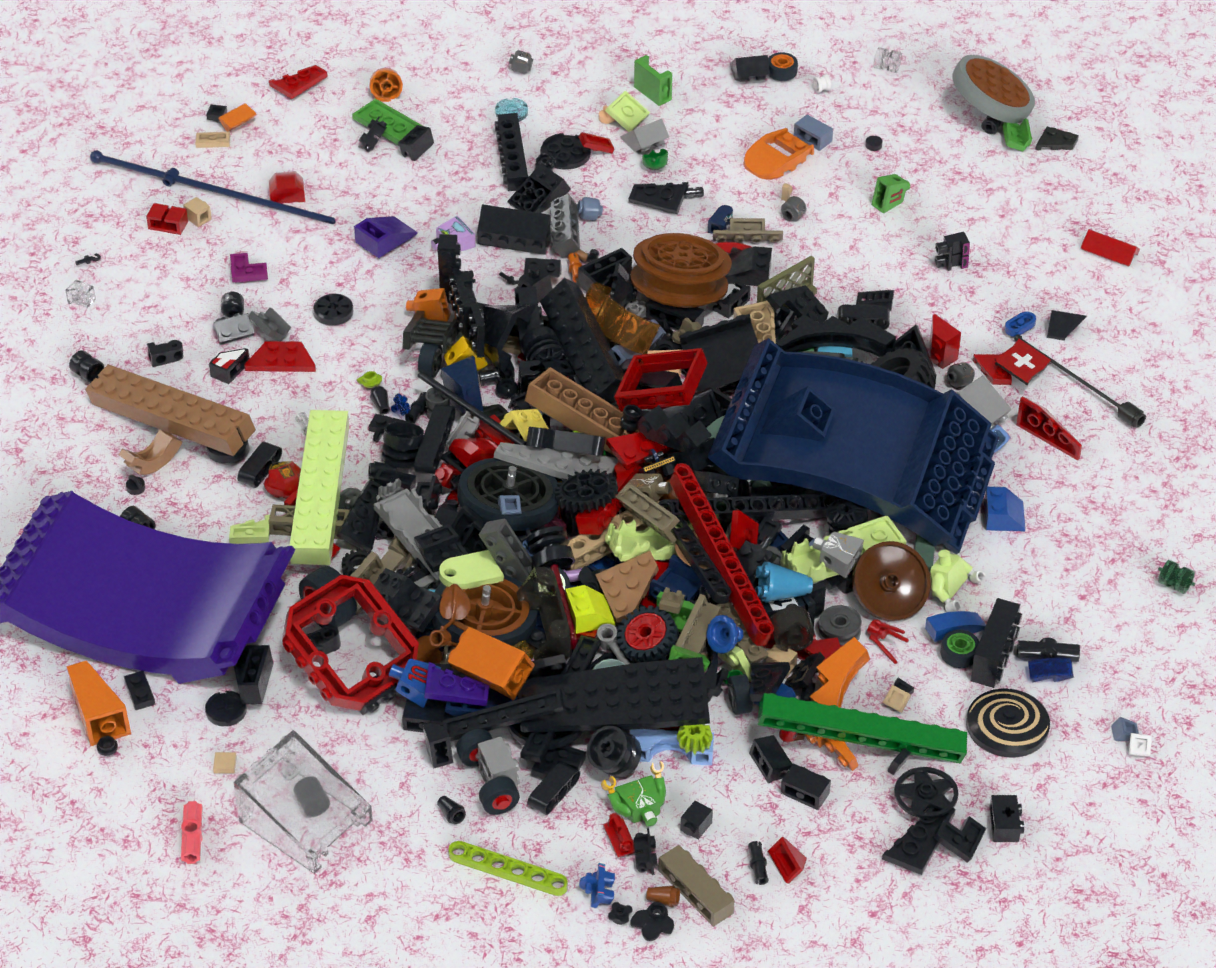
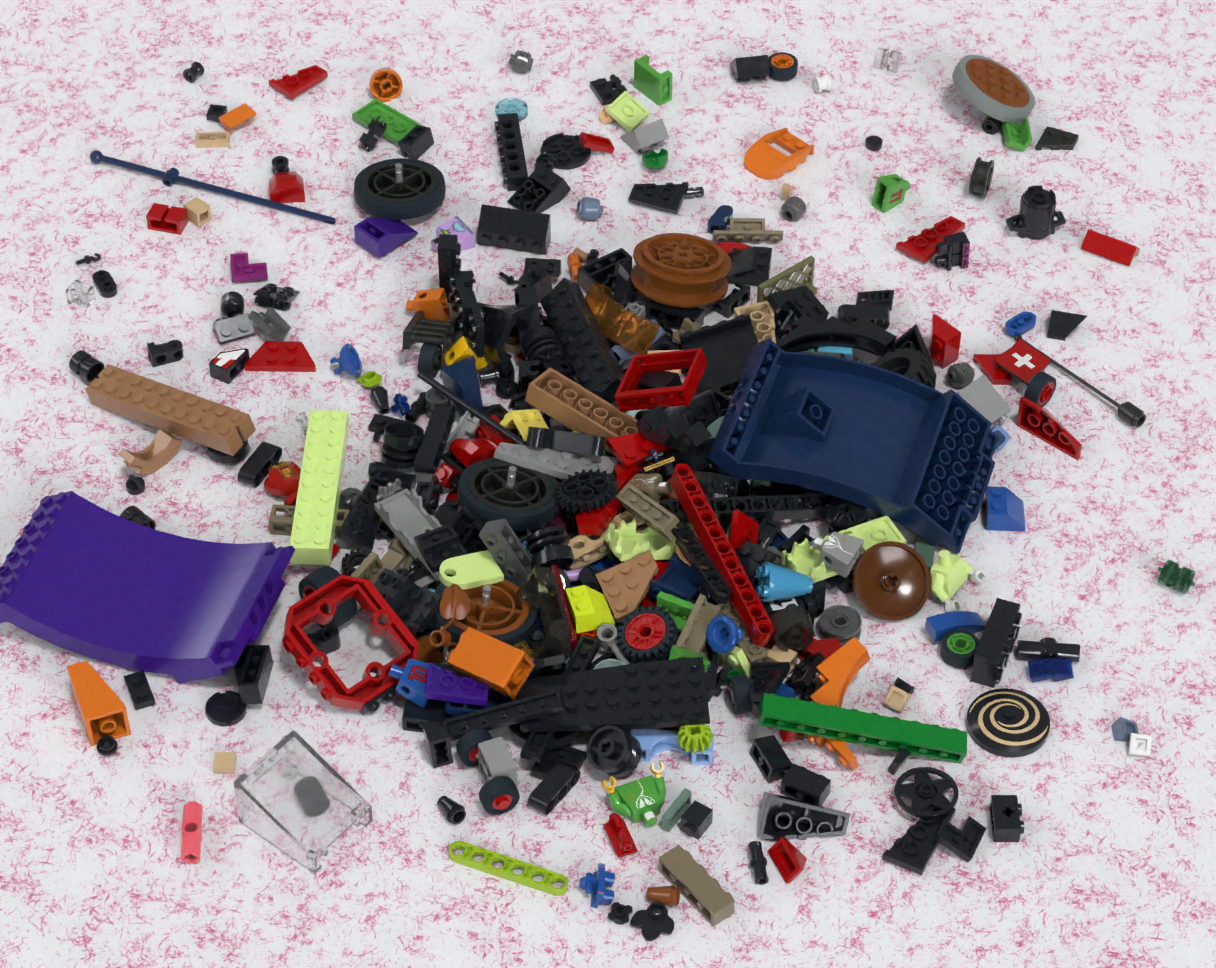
yellowish green wing [229,515,270,544] -> none
black wheel [313,294,354,325] -> none
sand blue slope [498,495,521,515] -> none
dark grey brick [550,193,580,258] -> none
black wheel [620,405,642,431] -> none
black hinge [634,827,658,875] -> none
dark tan tile [659,587,685,614] -> none
sand blue brick [794,115,833,151] -> none
red plant [867,619,909,664] -> none
none -> black plate [92,270,118,298]
none -> black bush [183,62,205,83]
none -> black hinge [253,283,300,311]
none -> black wheel [272,156,290,174]
none -> blue hair [330,343,362,377]
none -> wheel [354,158,446,220]
none -> black plate [590,74,627,106]
none -> sand green tile [662,788,692,832]
none -> black wedge [757,791,850,841]
none -> red wing [896,216,965,264]
none -> pearl dark grey wheel [969,157,994,198]
none -> black container [1005,185,1066,239]
none -> black wheel [1024,372,1057,407]

